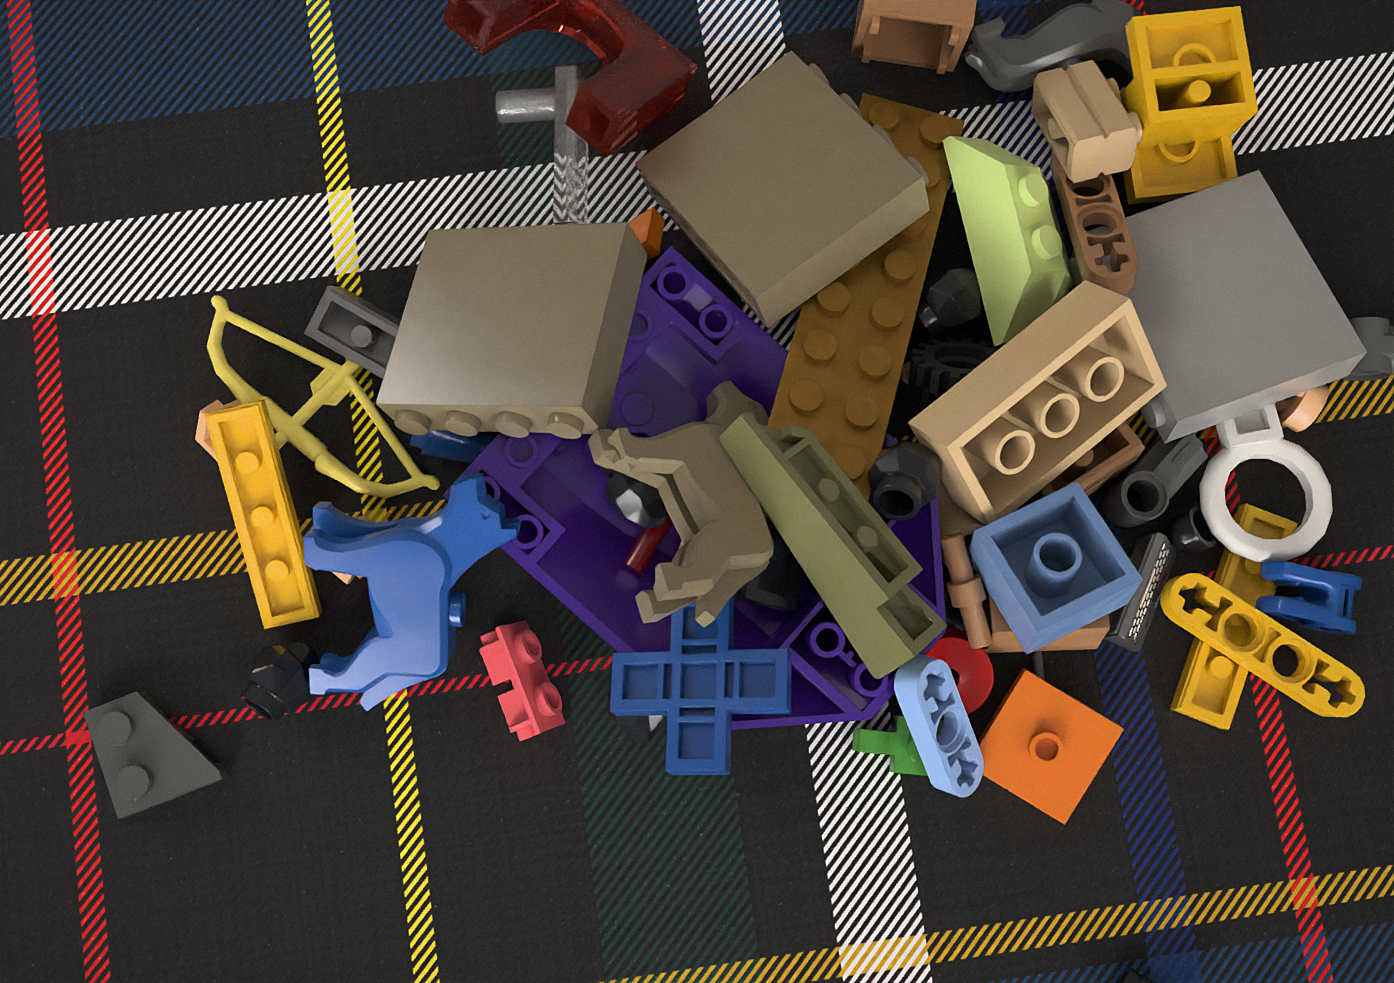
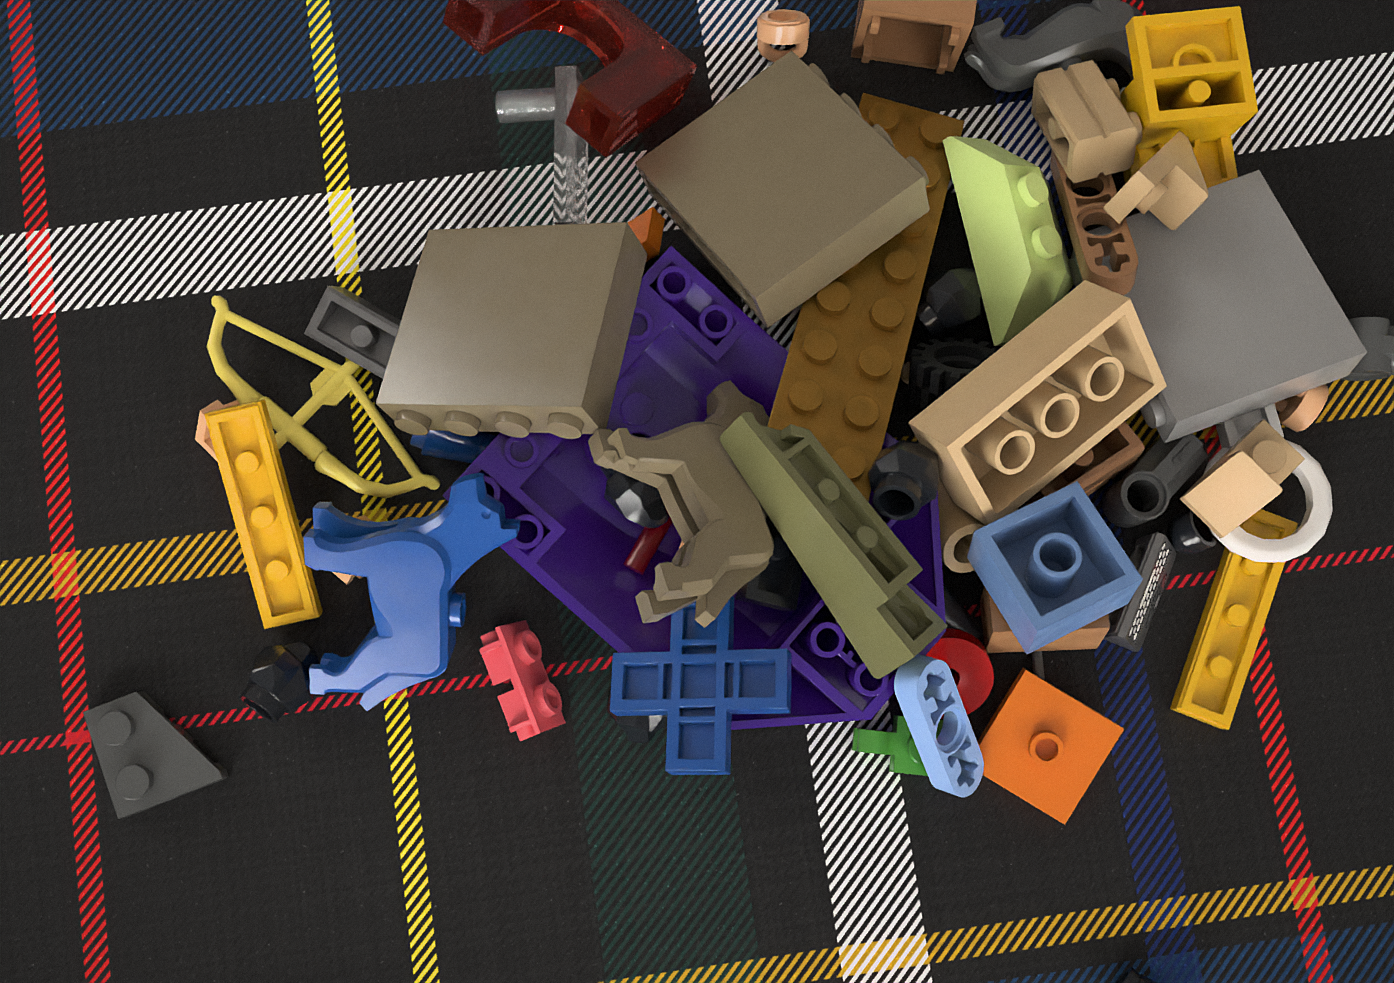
medium nougat bar [941,532,993,649] -> none
yellow beam [1160,573,1365,717] -> none
blue piece [1255,562,1362,634] -> none
none -> light nougat tile [757,9,810,62]
none -> tan slope [1103,131,1208,230]
none -> tan slope [1180,419,1305,538]

